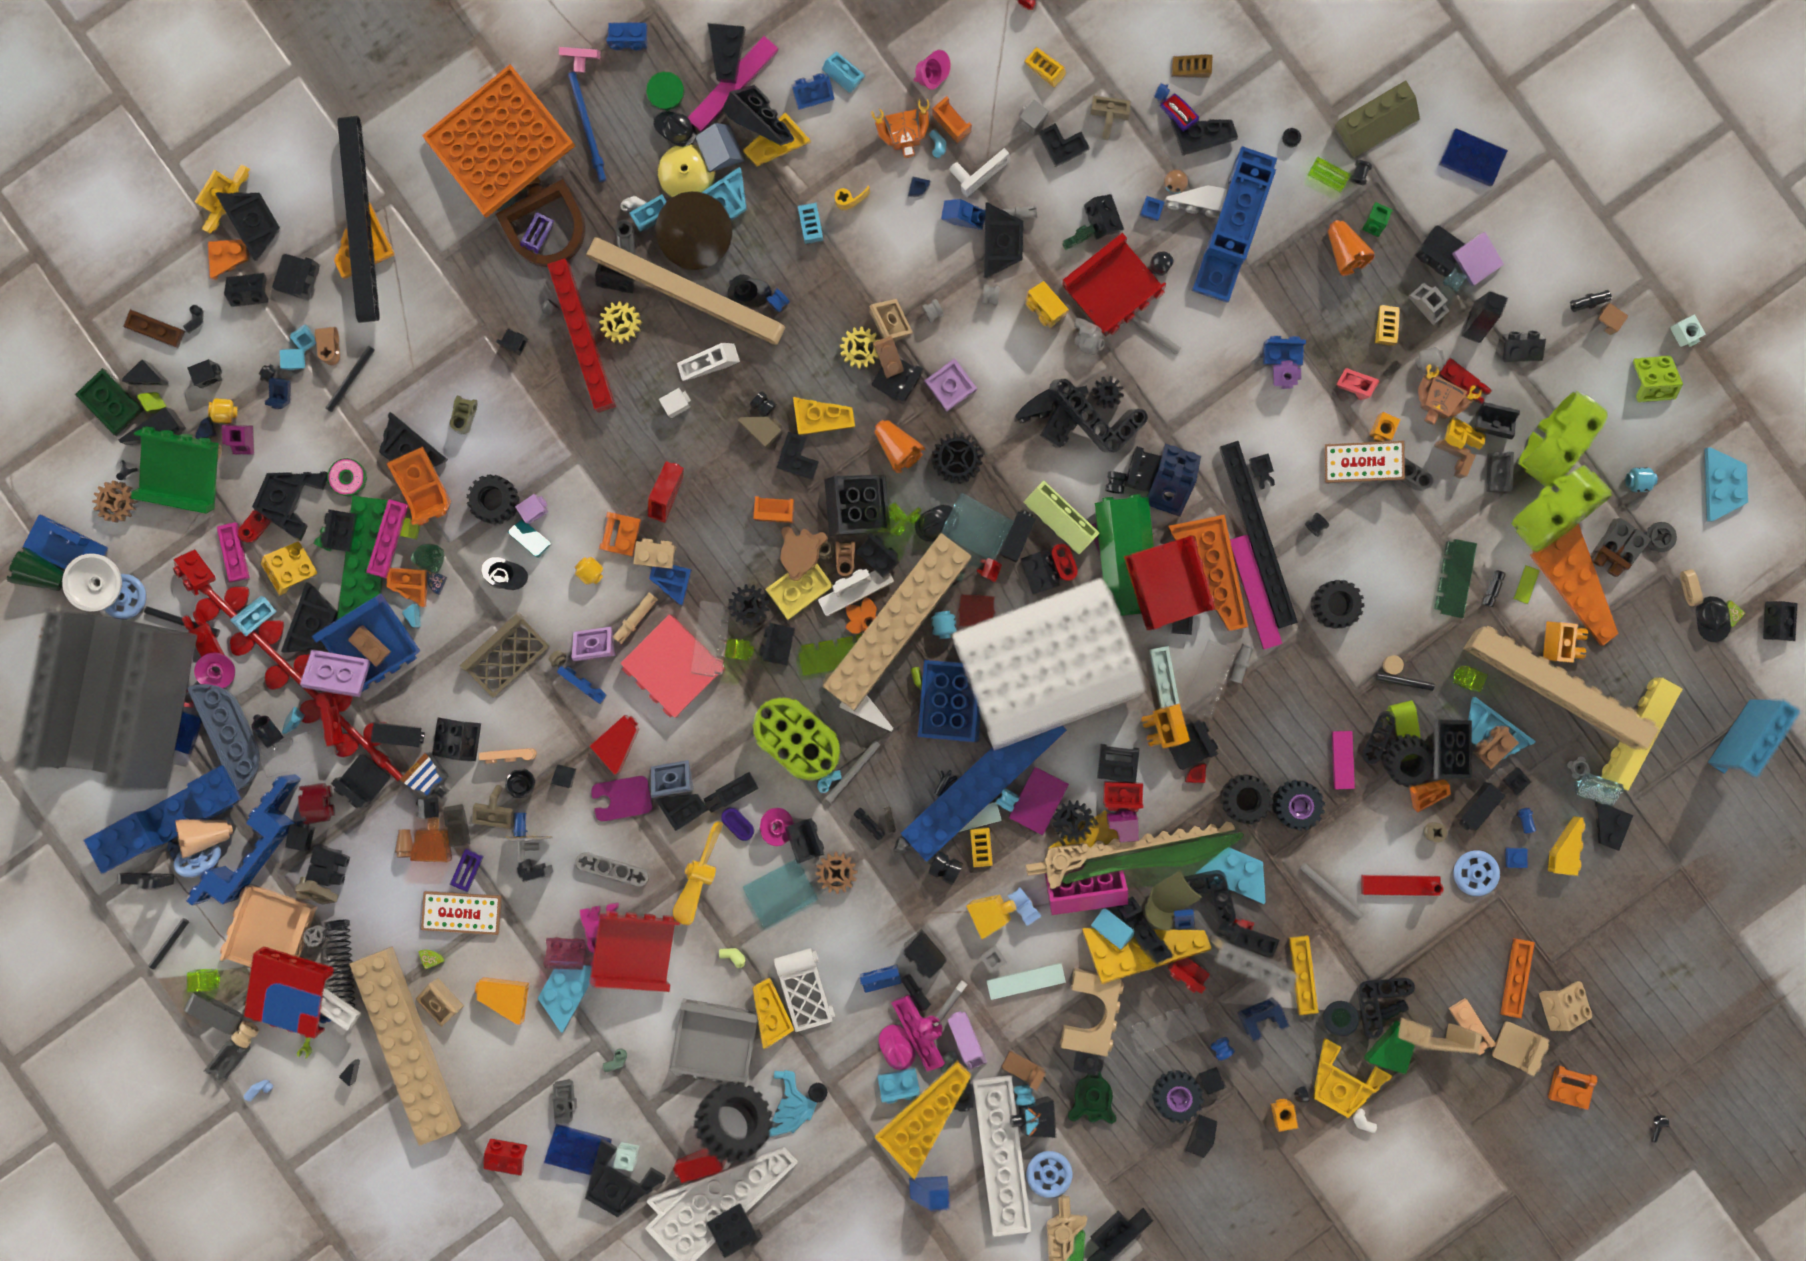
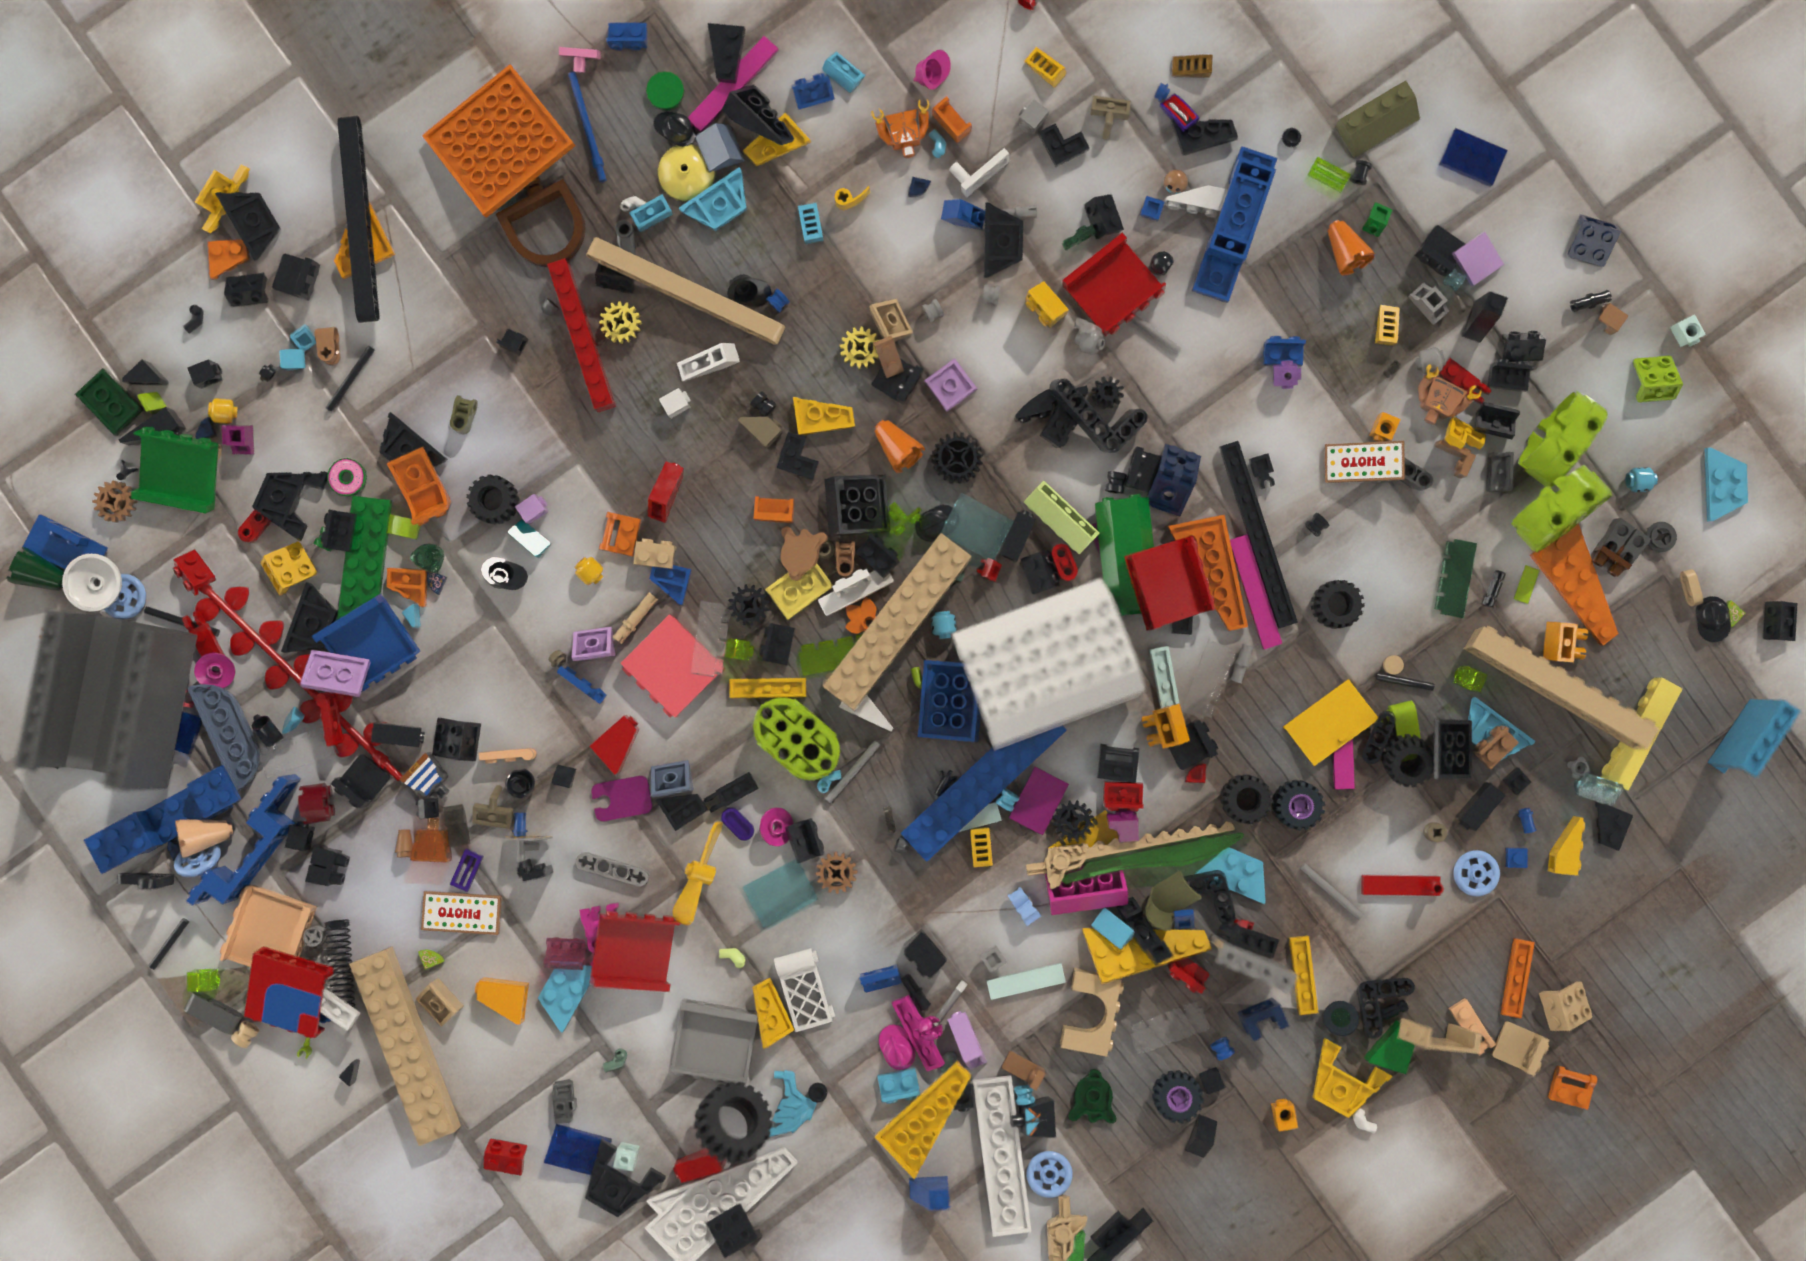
reddish brown tile [123,309,185,348] -> none
dark grey hinge [204,1039,251,1080] -> none
dark pink tile [217,522,250,583] -> none
medium azure slope [230,596,277,636] -> none
light blue arm [244,1079,273,1101] -> none
dark blue bracket [265,378,291,409] -> none
dark tan plate [295,877,338,905] -> none
medium nougat plate [348,625,391,667] -> none
dark pink tile [366,499,409,578] -> none
dark tan fence [460,612,549,698] -> none
dark purple tile [520,212,554,254] -> none
dark brown dish [656,191,733,270] -> none
black axle [854,808,885,840] -> none
black wheel [928,851,963,885] -> none
clear red piece [958,594,995,627] -> none
yellow torso [966,895,1016,939] -> none
black brick [1073,1051,1104,1076] -> none
black hinge [1294,1086,1310,1102] -> none
coral slope [1336,368,1379,400] -> none
orange wing [1410,779,1451,813] -> none
black hand [1652,1115,1669,1143] -> none
none -> yellow tile [729,678,806,698]
none -> yellow container [1283,679,1378,766]
none -> black bracket [1488,359,1534,392]
none -> dark blue bracket [1568,214,1621,267]

